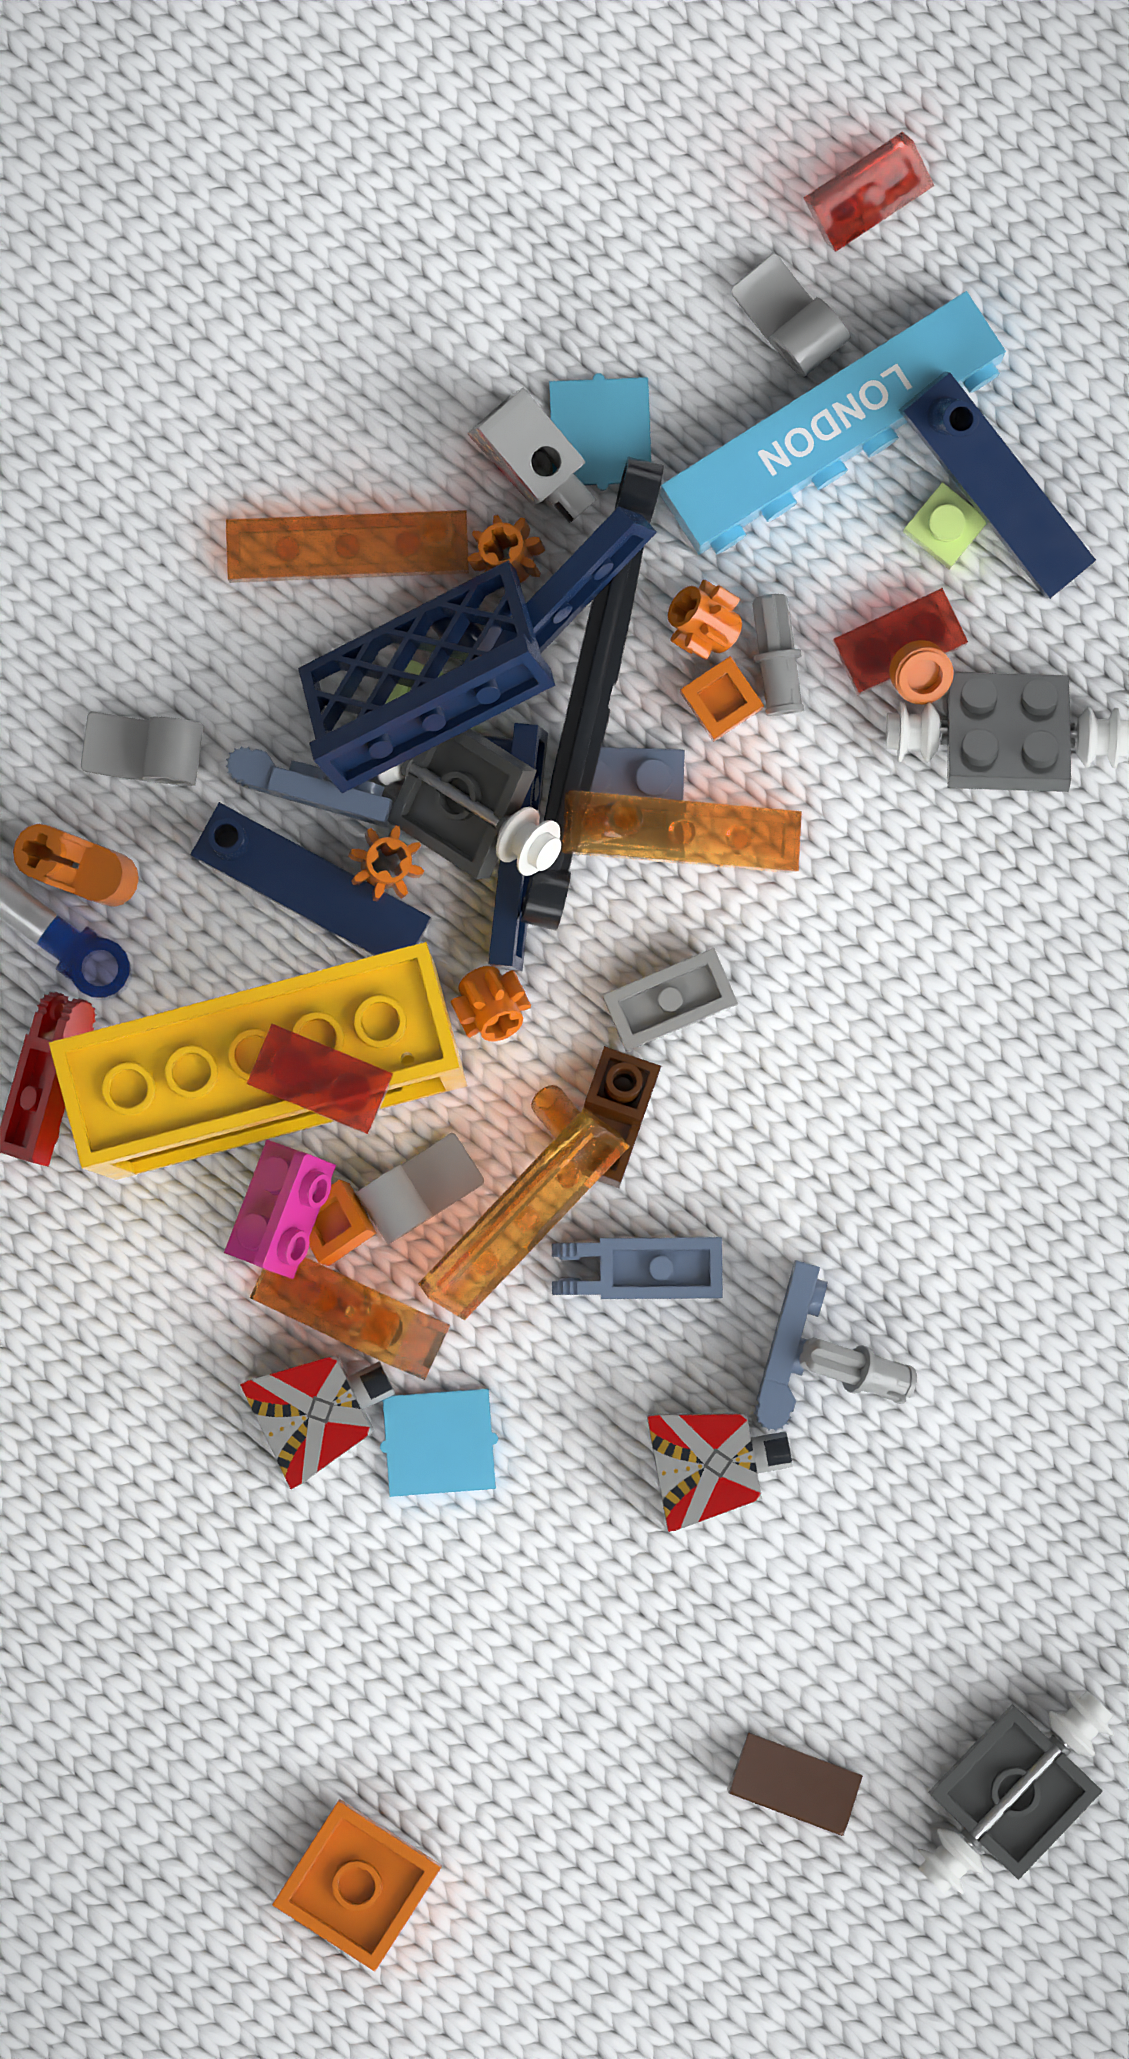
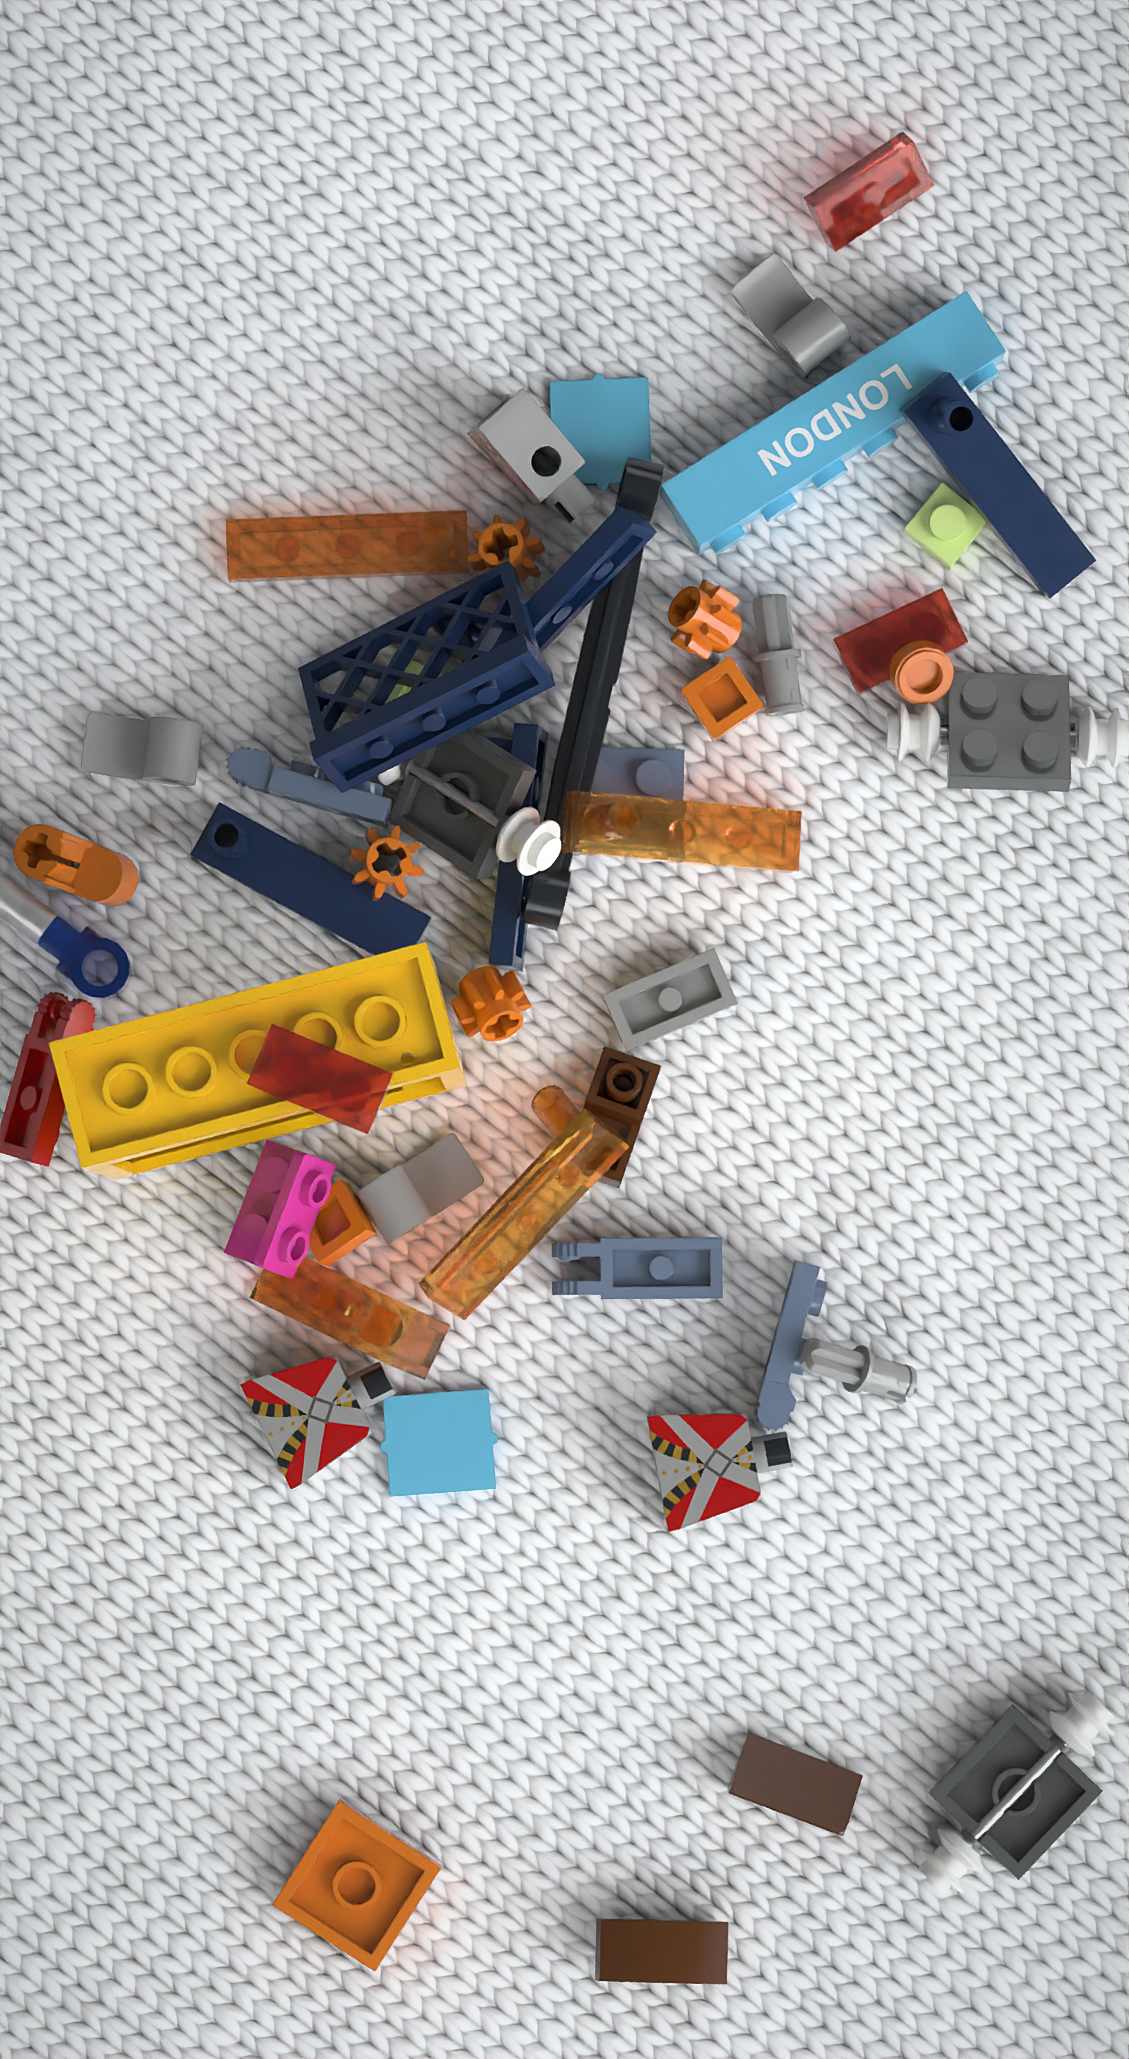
none -> reddish brown slope [595,1918,728,1984]

